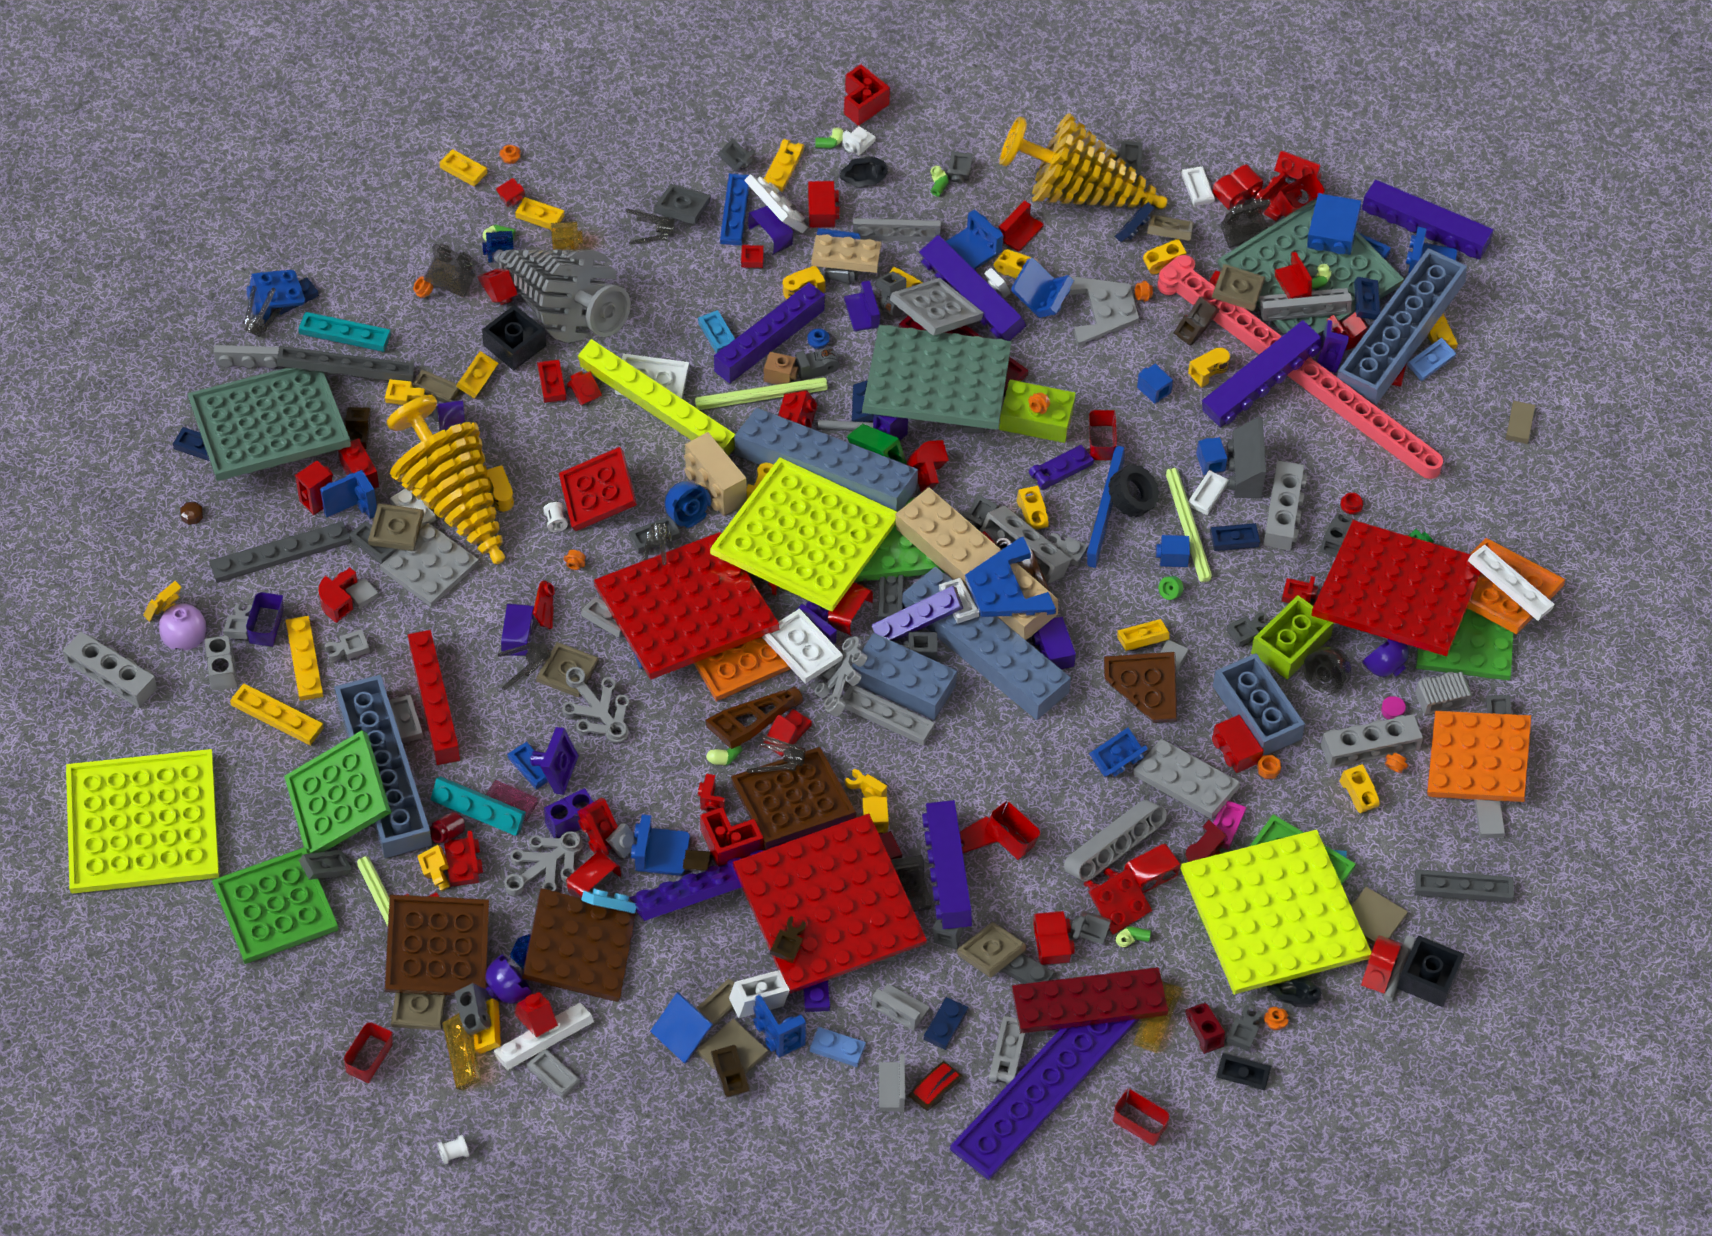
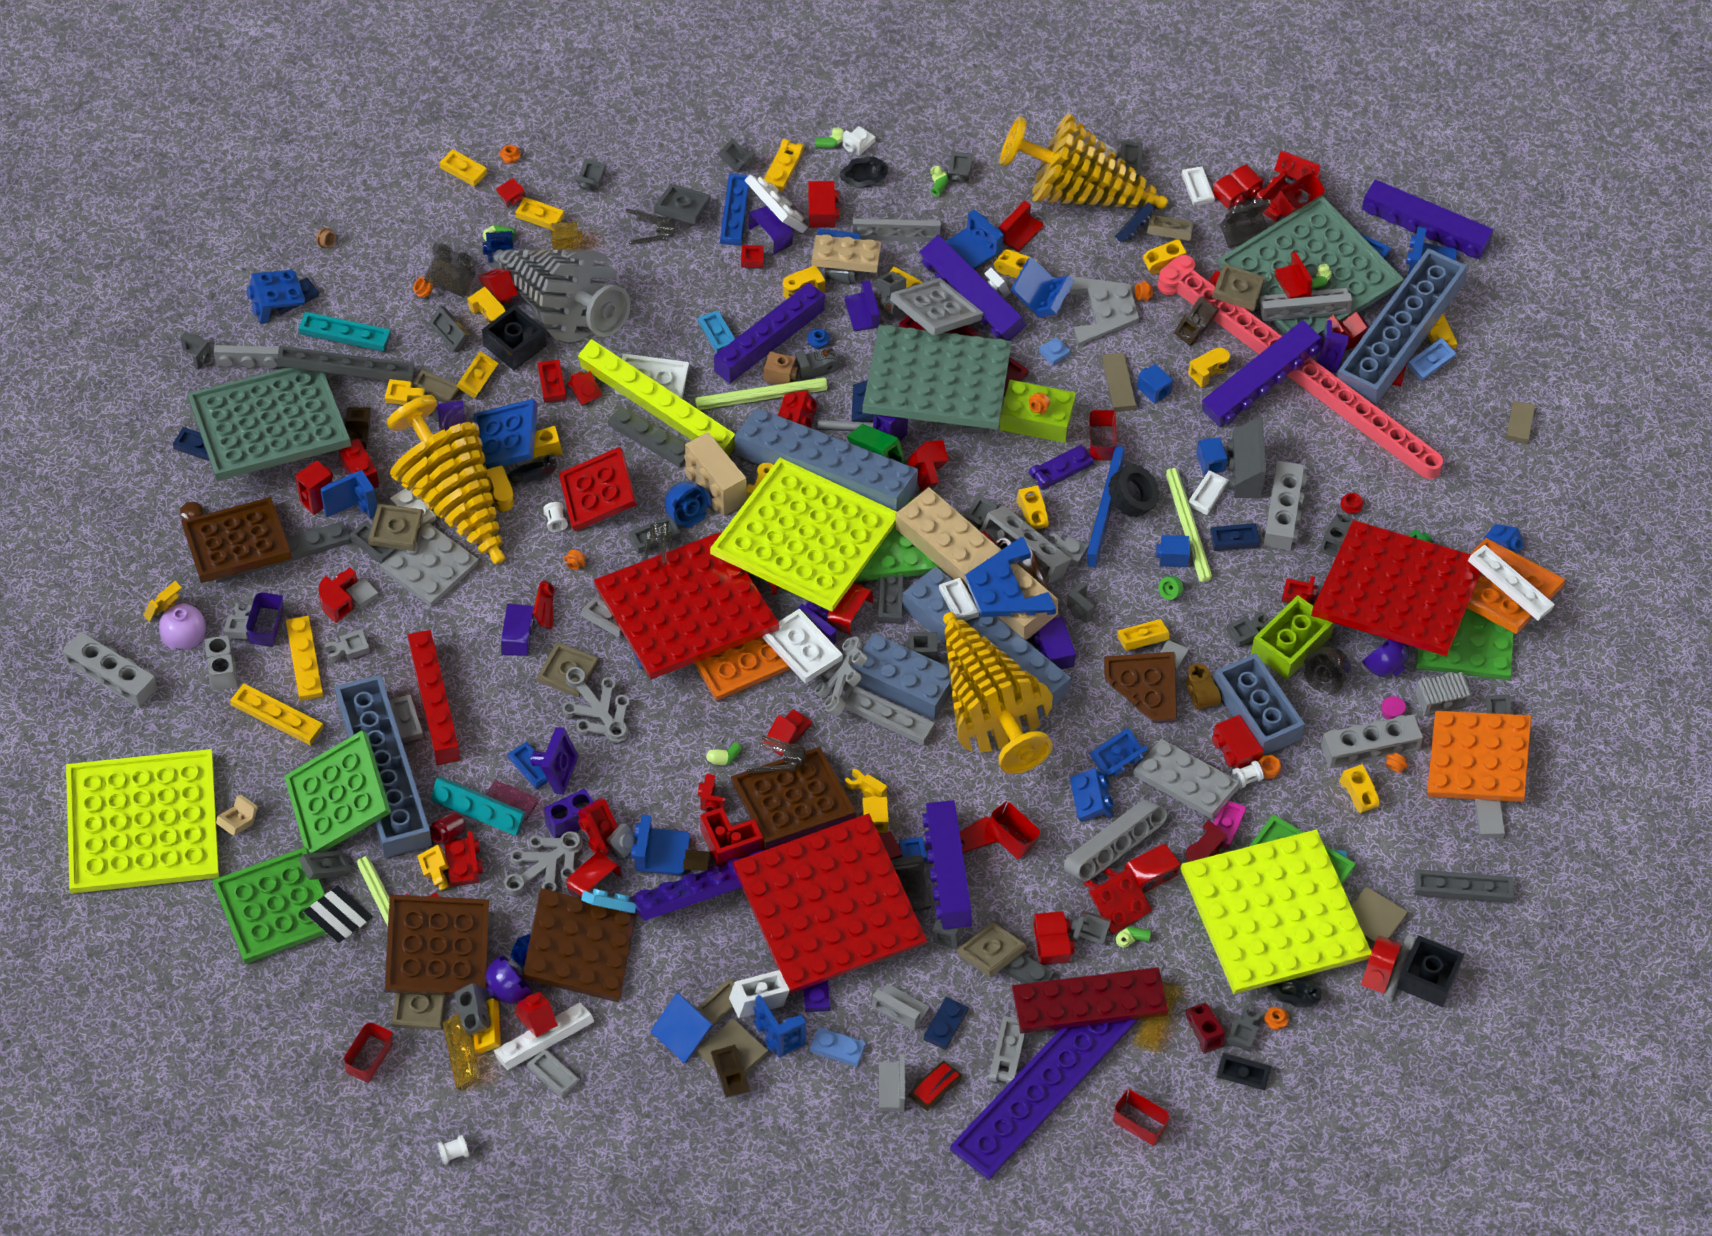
clear smoke plant [243,286,283,337] -> none
clear smoke plant [498,640,551,691] -> none
reddish brown plate [705,686,803,749] -> none
dark brown plate [770,916,806,963] -> none
red brick [844,64,890,126] -> none
plate [872,586,963,642] -> none
blue brick [1307,193,1361,255] -> none
dark blue plate [1354,277,1380,320] -> none
none -> dark grey bracket [181,331,211,370]
none -> reddish brown plate [181,497,292,583]
none -> tan bracket [216,795,257,836]
none -> sticker [303,885,373,944]
none -> medium nougat plate [316,227,336,248]
none -> dark grey plate [428,306,471,352]
none -> yellow leg [467,287,505,324]
none -> blue plate [473,399,538,469]
none -> black arm [507,454,557,483]
none -> yellow leg [526,426,563,461]
none -> dark grey bracket [575,158,607,191]
none -> dark grey plate [607,406,686,468]
none -> blue plate [898,837,927,865]
none -> yellow plant [943,612,1053,774]
none -> medium blue plate [1039,337,1070,366]
none -> dark grey bracket [1066,582,1094,624]
none -> blue bracket [1070,768,1114,822]
none -> dark tan tile [1101,352,1136,412]
none -> pearl gold piece [1185,663,1221,711]
none -> white bush [1232,761,1264,789]
none -> blue bracket [1483,524,1524,554]

